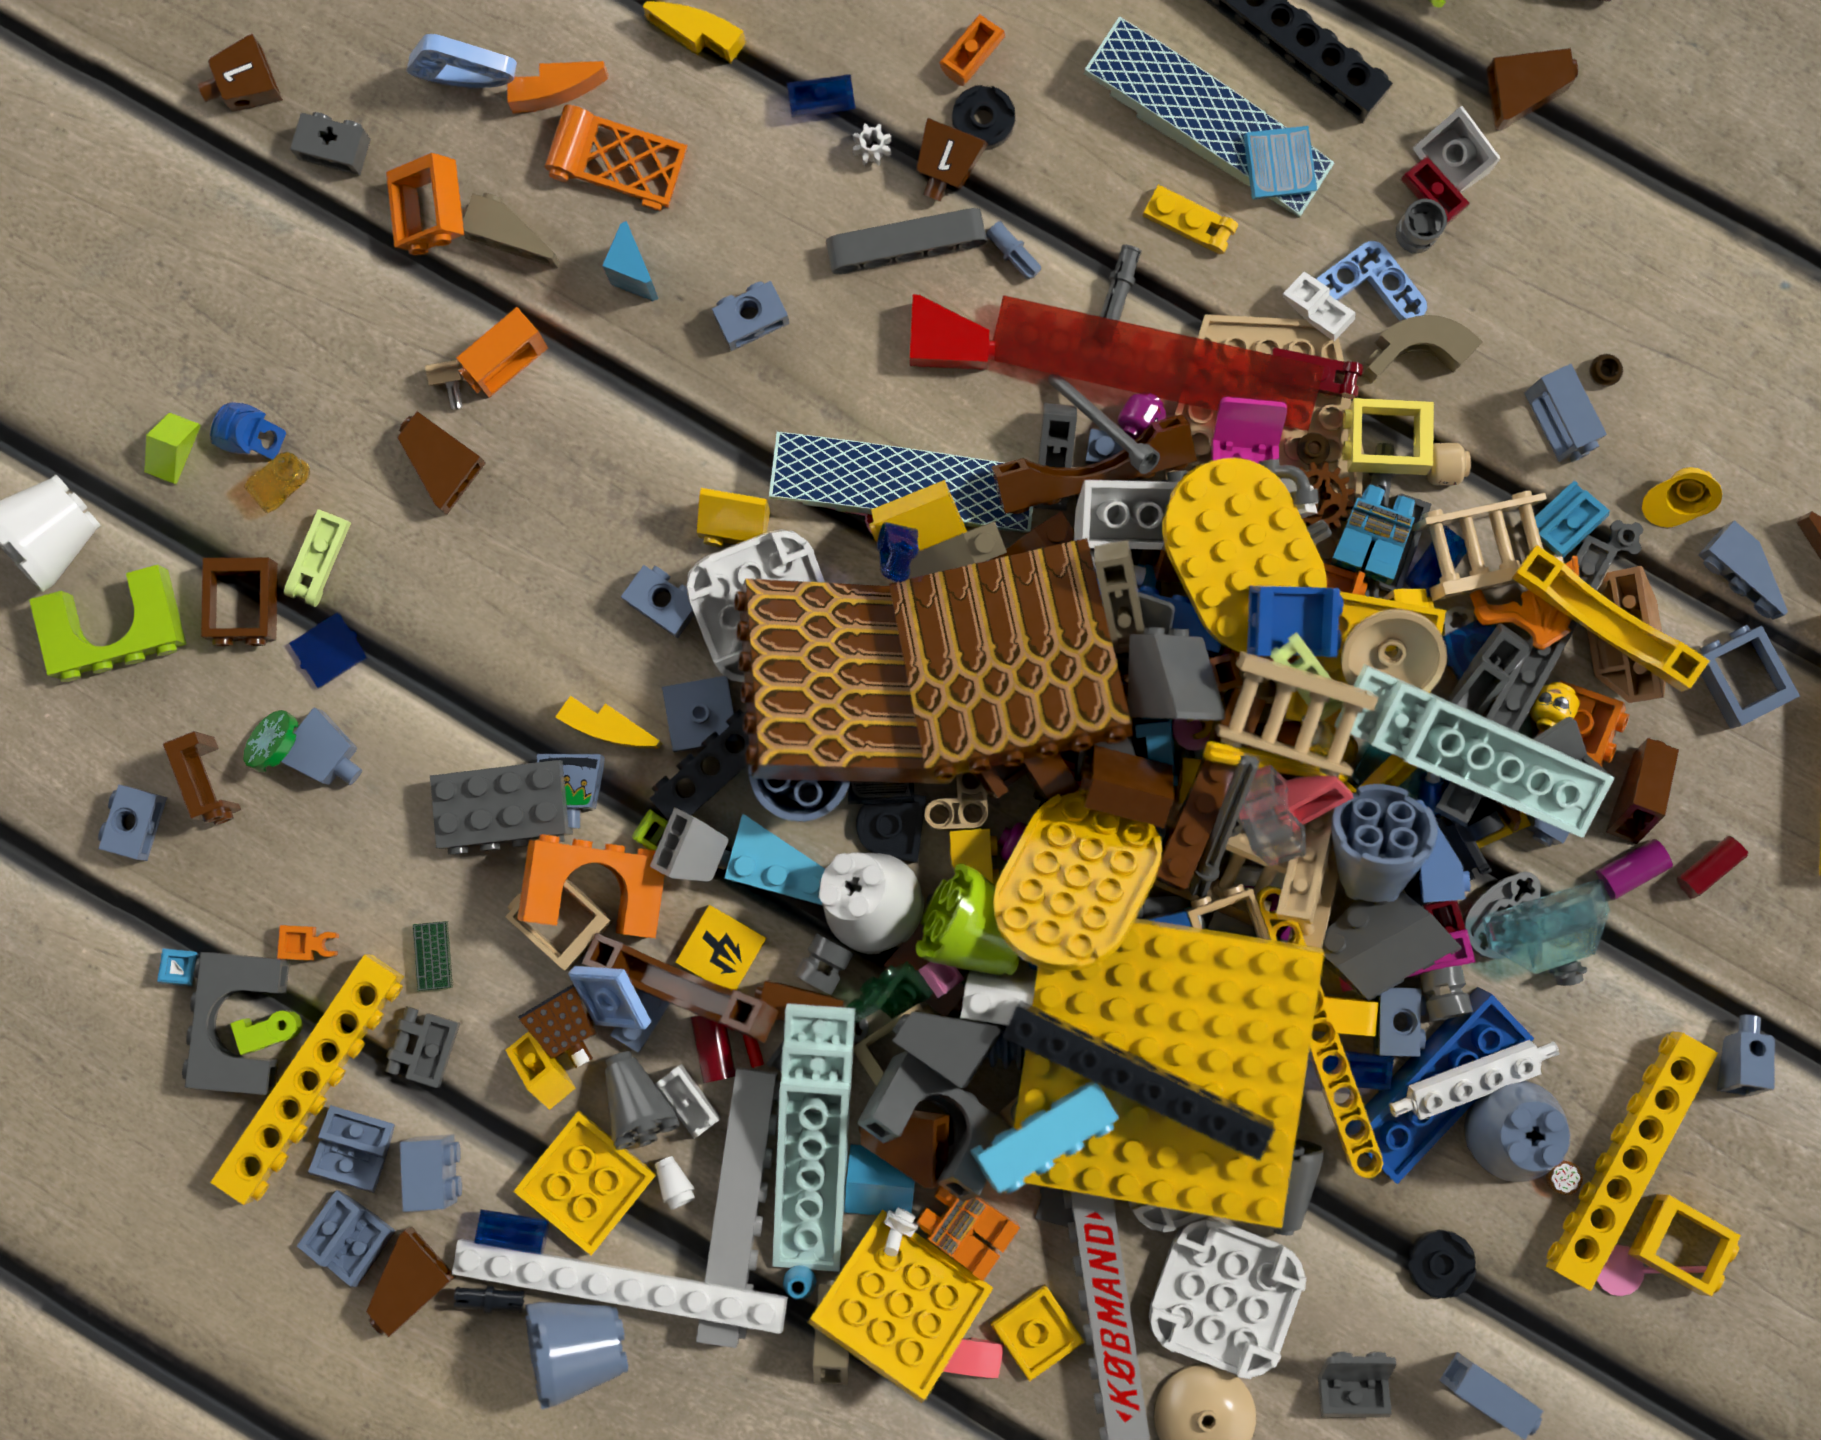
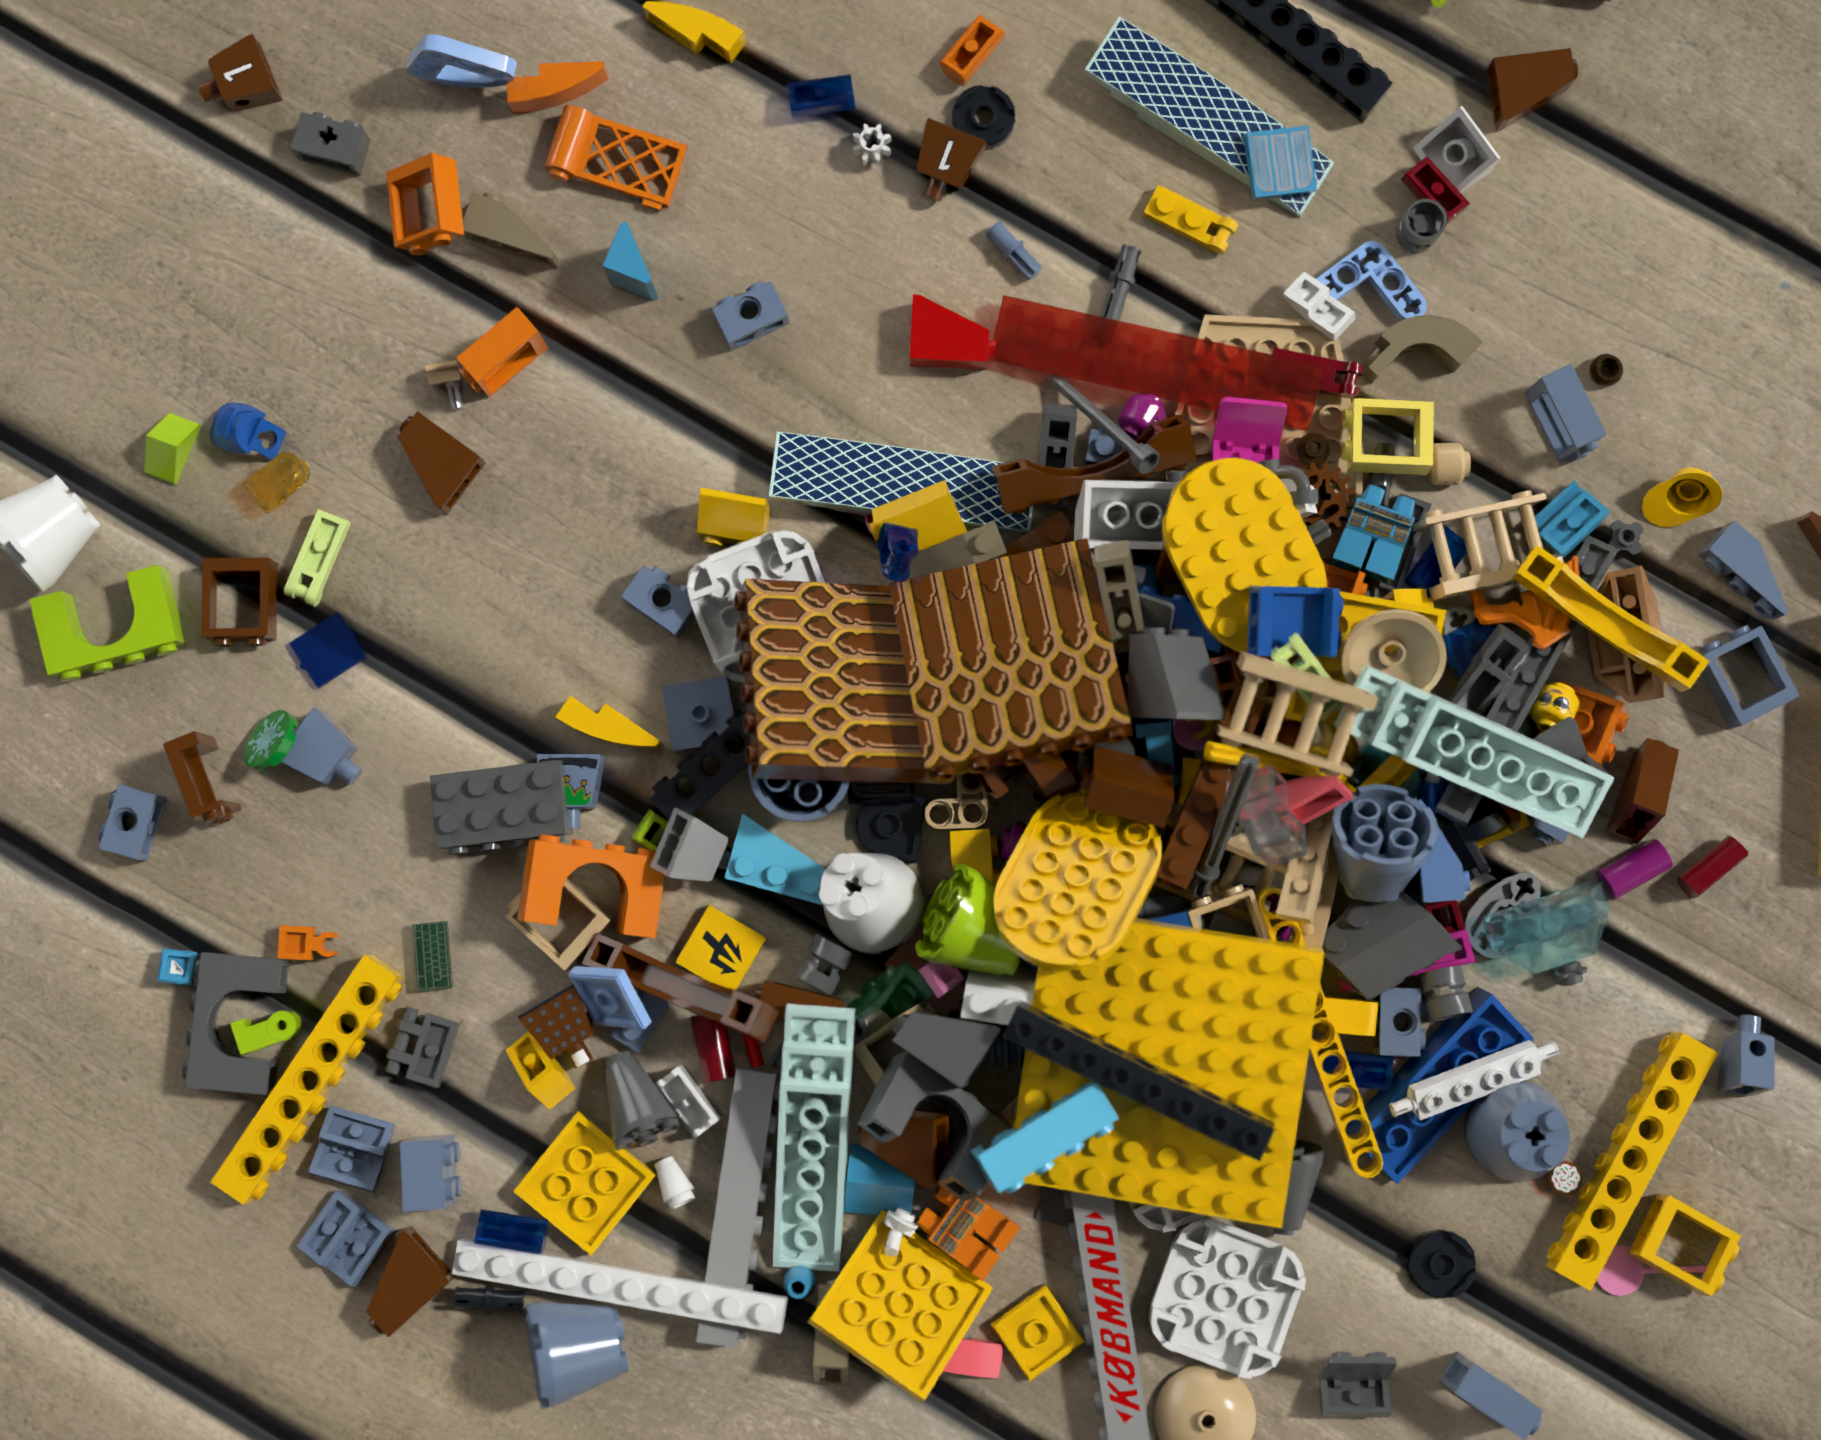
dark grey beam [826,208,987,274] -> none

